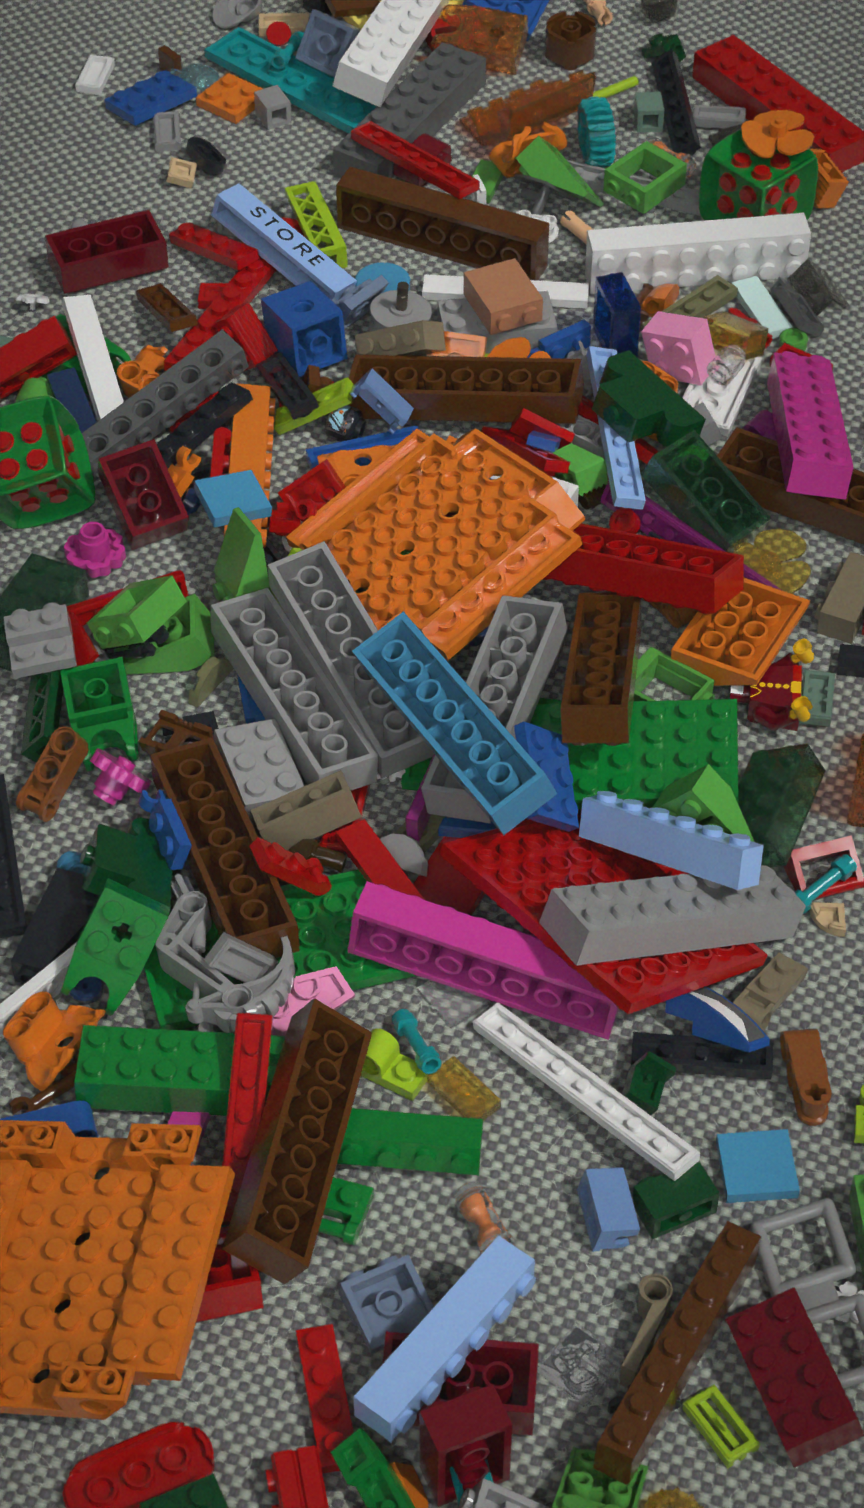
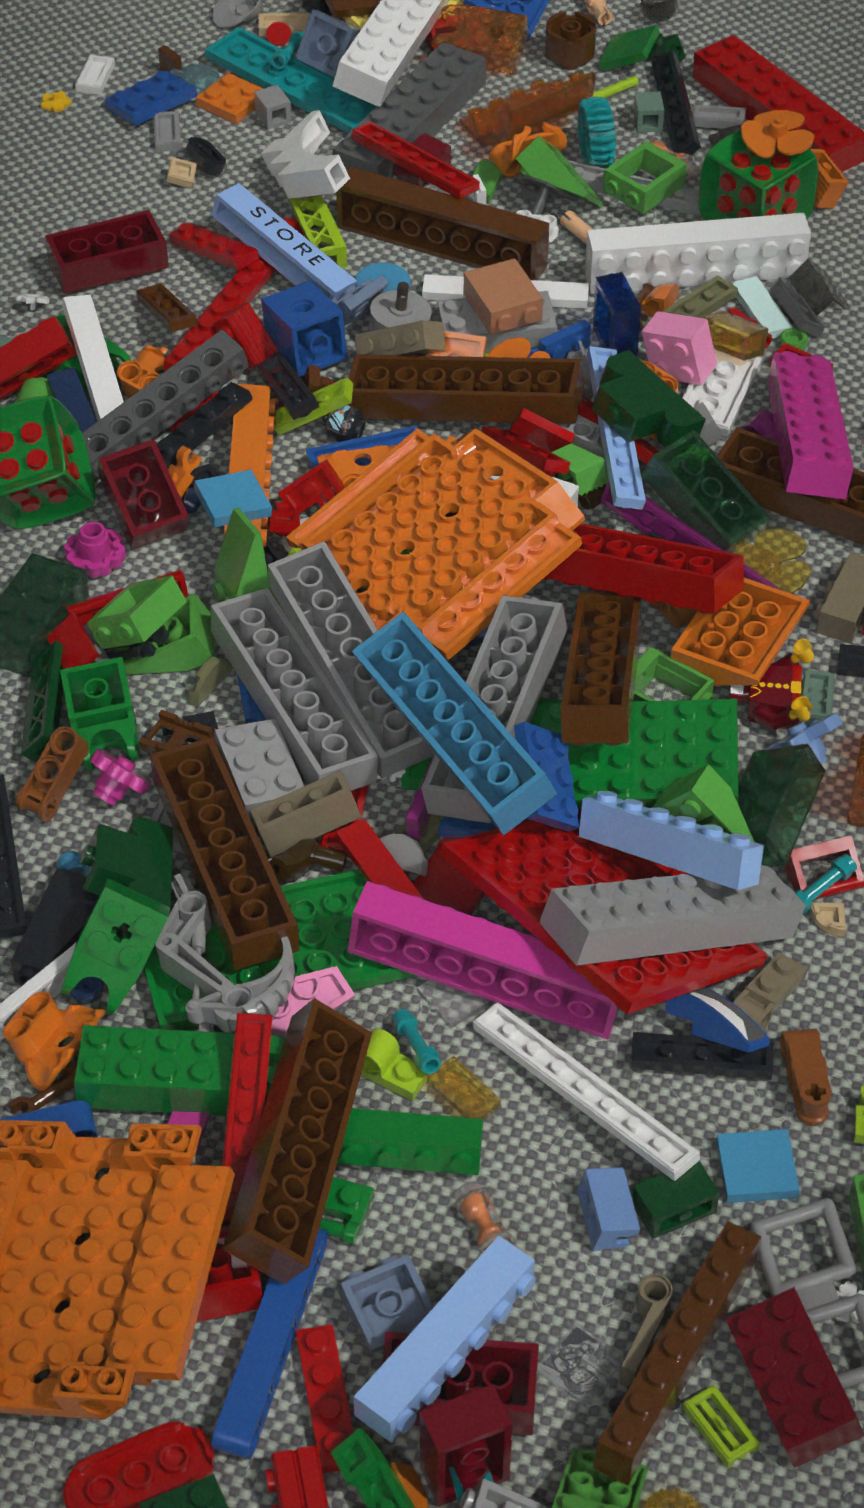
light grey plate [4,603,77,679] -> none
blue plate [139,790,192,870] -> none
red tile [198,283,228,309] -> none
light grey tile [204,932,278,983] -> none
red plate [210,427,232,478] -> none
red plate [249,837,332,896] -> none
red pin [295,498,327,522] -> none
medium blue hinge [350,368,414,434] -> none
blue tile [526,430,561,453] -> none
red tile [609,508,641,534] -> none
dark green bracket [622,1051,676,1116] -> none
clear brick [707,345,746,385] -> none
none -> yellow plant [40,90,72,112]
none -> blue beam [212,1228,328,1459]
none -> white arch [261,110,350,199]
none -> green tile [598,24,660,71]
none -> medium blue plant [760,712,843,772]

